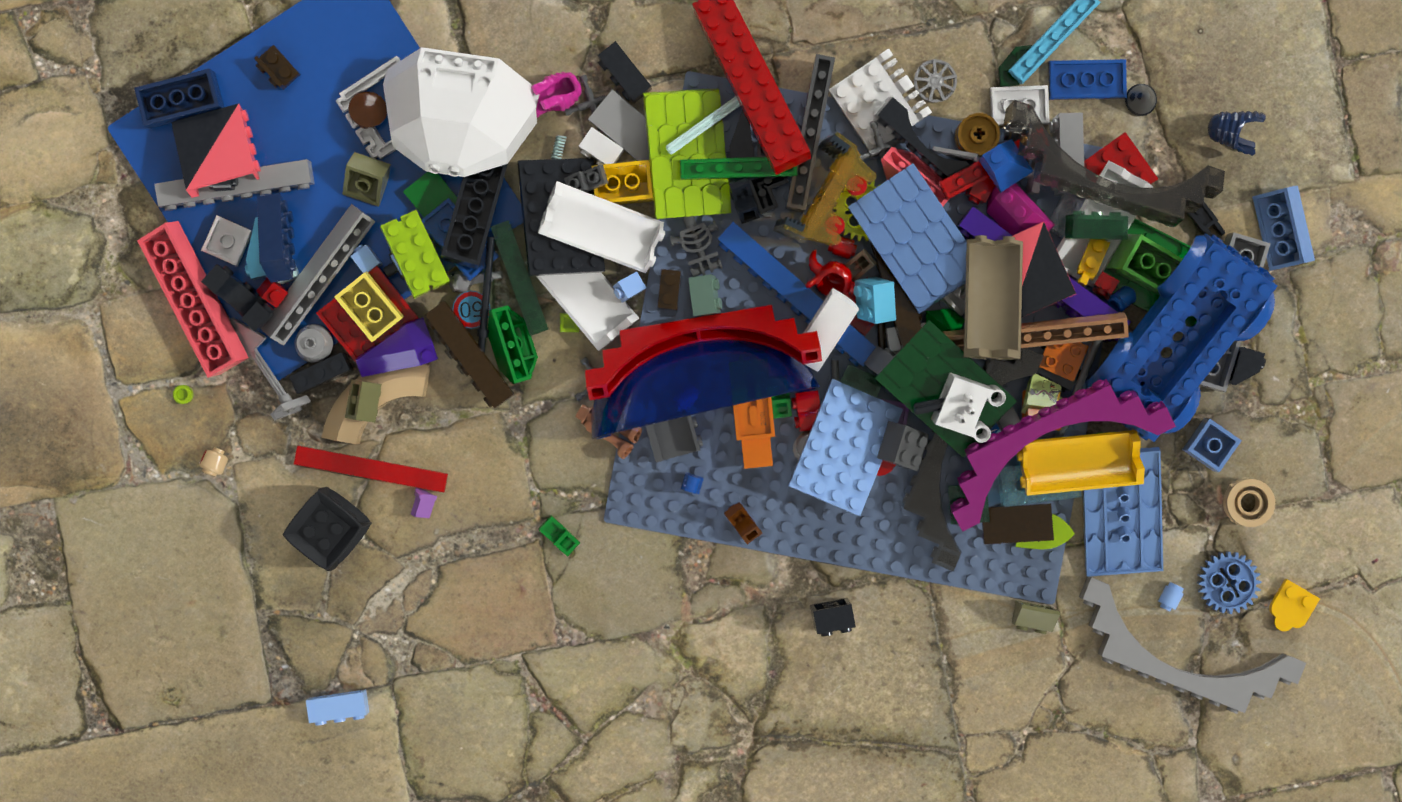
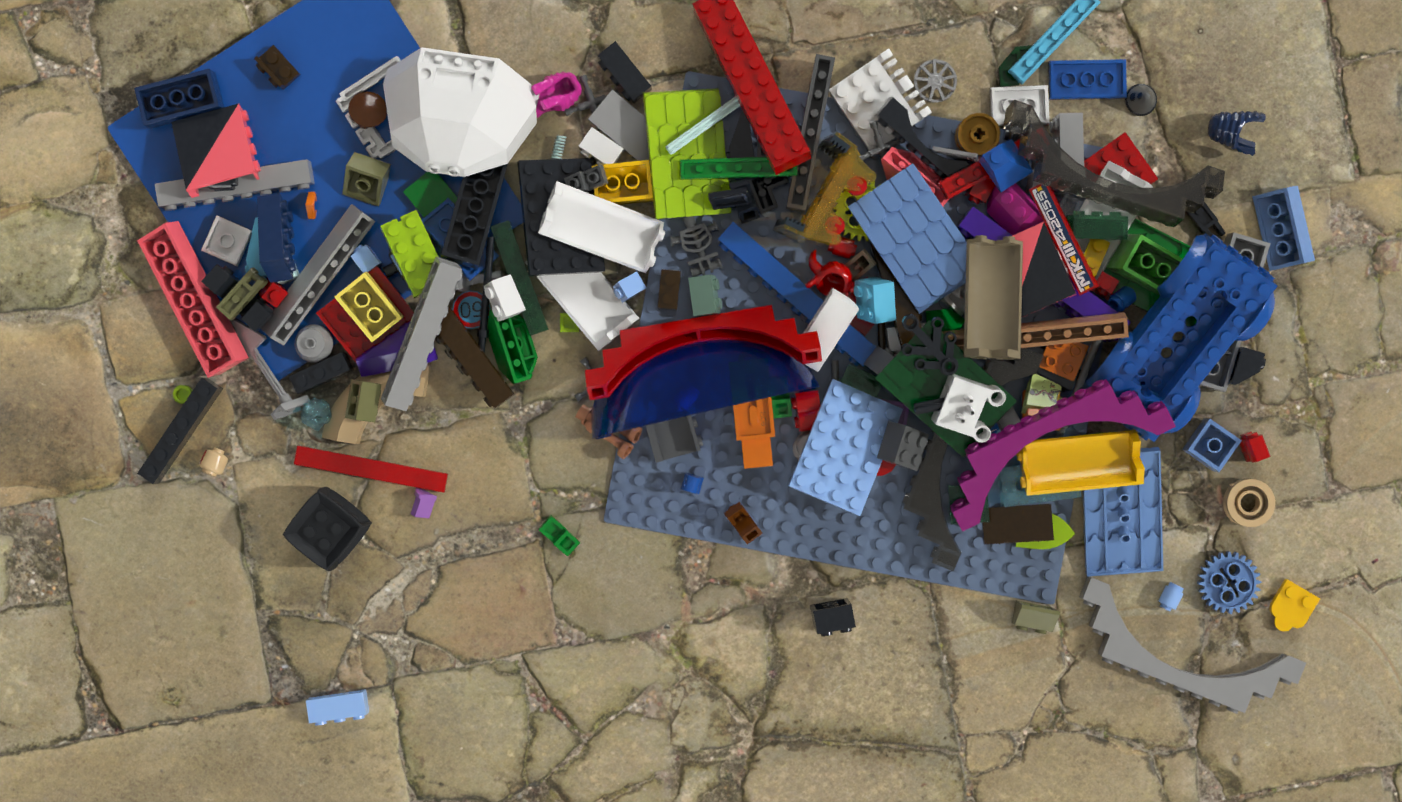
none -> black brick [137,377,223,484]
none -> olive plate [216,268,268,321]
none -> clear light blue brick [301,397,332,432]
none -> orange tile [305,192,317,219]
none -> light grey brick [381,257,462,411]
none -> white brick [484,274,526,322]
none -> black tile [708,187,751,210]
none -> black plant [901,314,958,376]
none -> tile [1029,181,1099,295]
none -> red brick [1239,431,1271,463]

